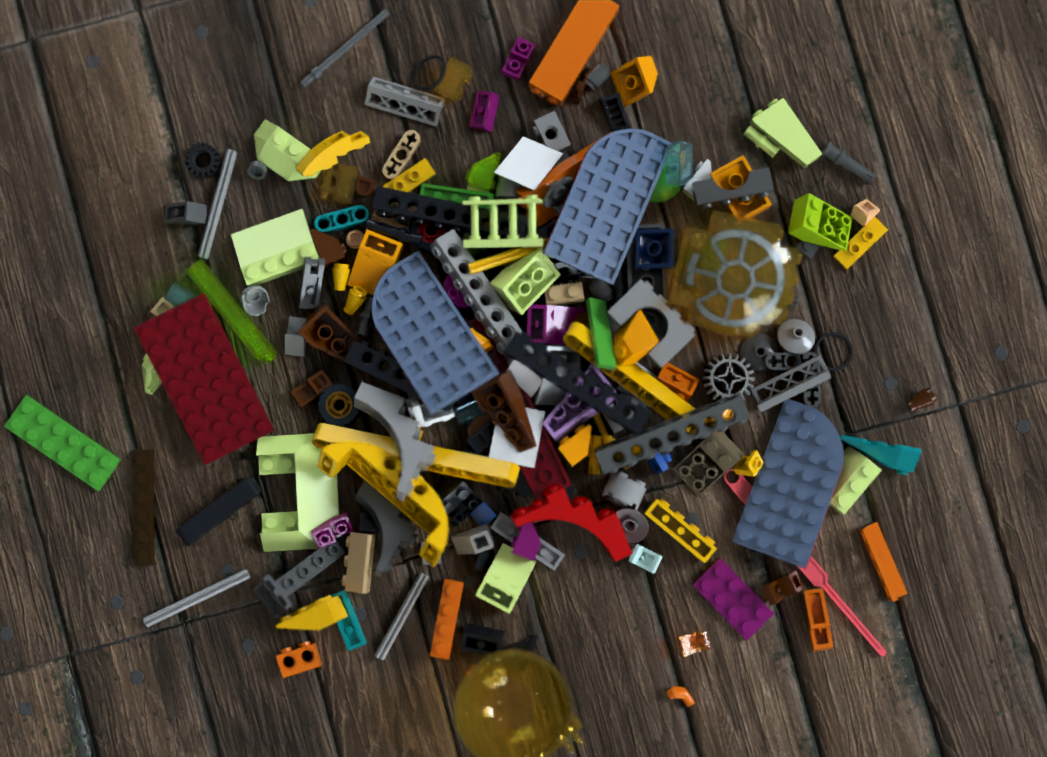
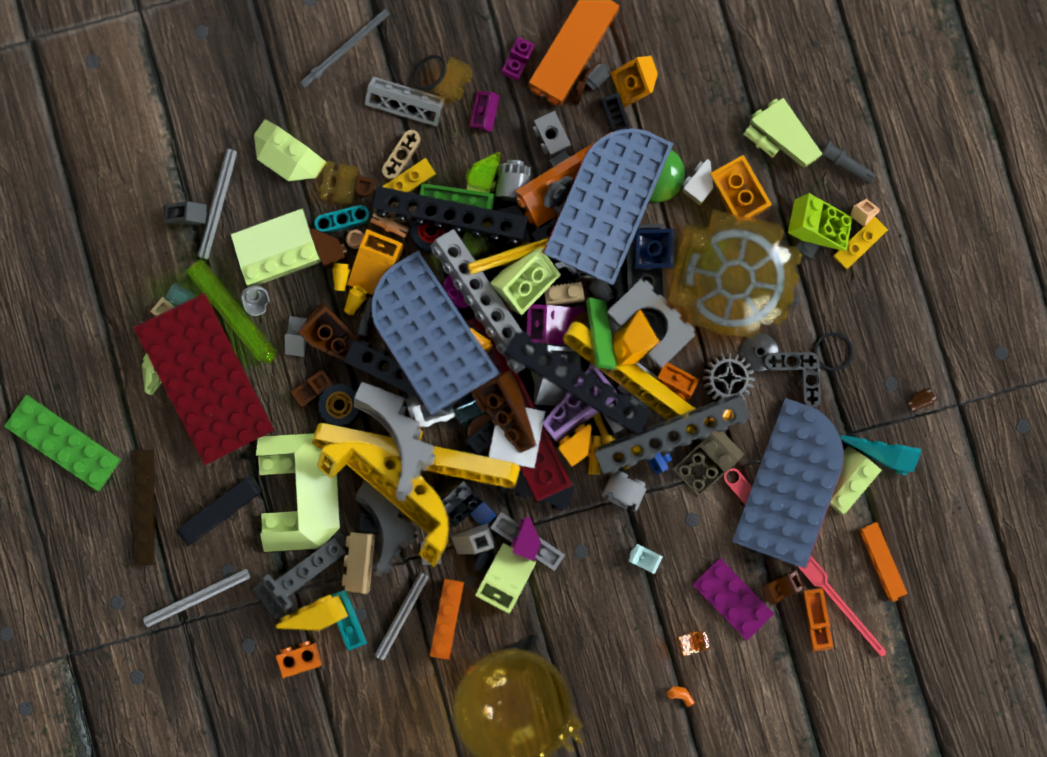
black tyre [184,142,221,179] -> none
dark grey tile [247,160,268,180] -> none
yellow slope [296,131,370,176] -> none
dark grey plate [298,257,325,309] -> none
magenta slope [311,512,354,549] -> none
black pin [365,218,423,247] -> none
black brick [461,623,505,658] -> none
yellowish green fence [463,195,544,248] -> none
white sticker [494,136,563,190] -> none
white sticker [505,360,543,398] -> none
red arch [509,484,633,562] -> none
light grey dish [616,508,649,543] -> none
yellow brick [643,498,717,563] -> none
clear light blue brick [665,140,694,188] -> none
dark grey arch [691,167,774,210] -> none
yellow bracket [733,450,763,477] -> none
light grey fence [751,355,831,412] -> none
light grey dish [777,319,815,354] -> none

